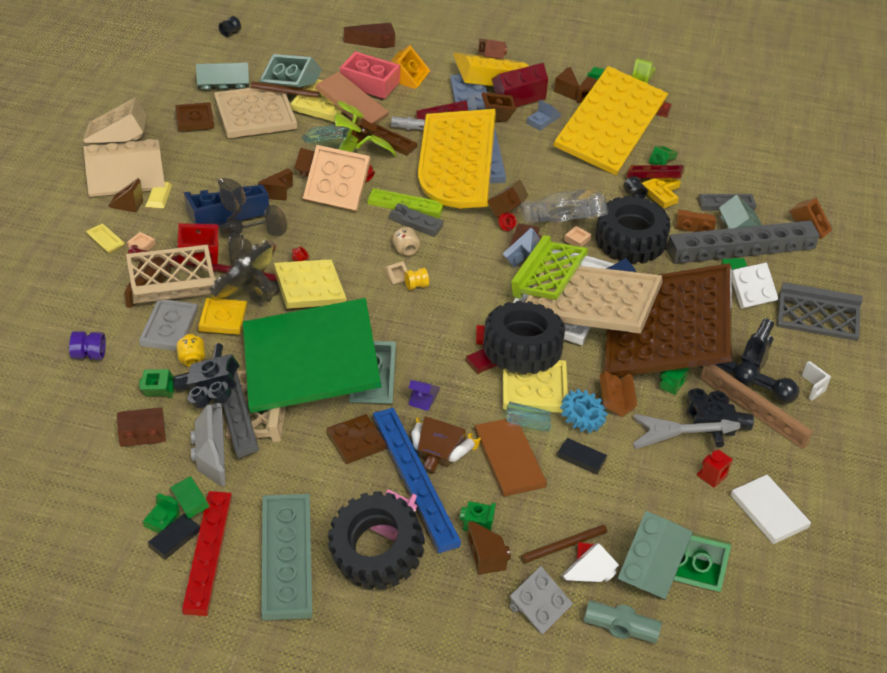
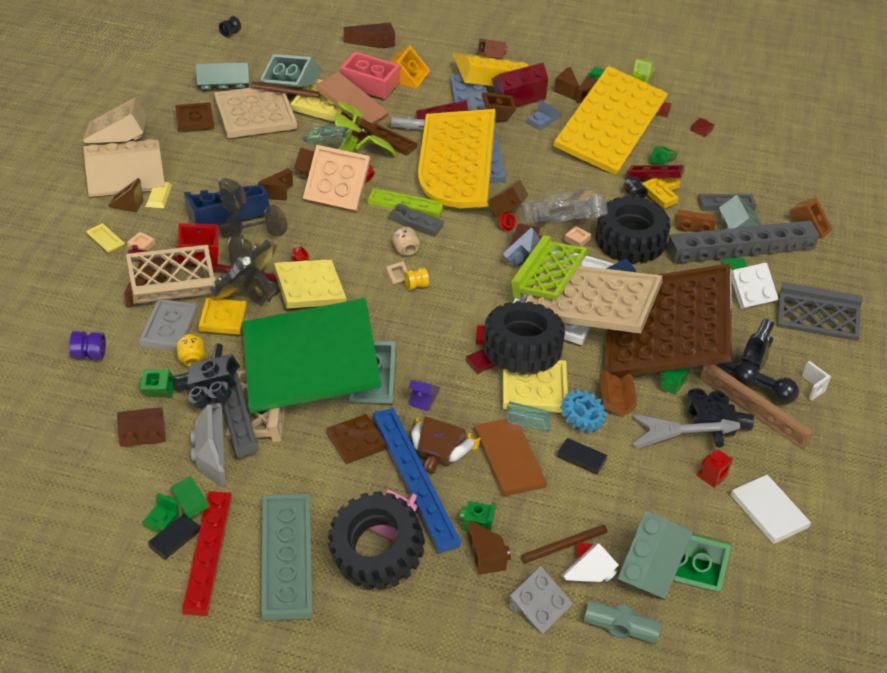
none -> clear red plate [690,118,715,137]

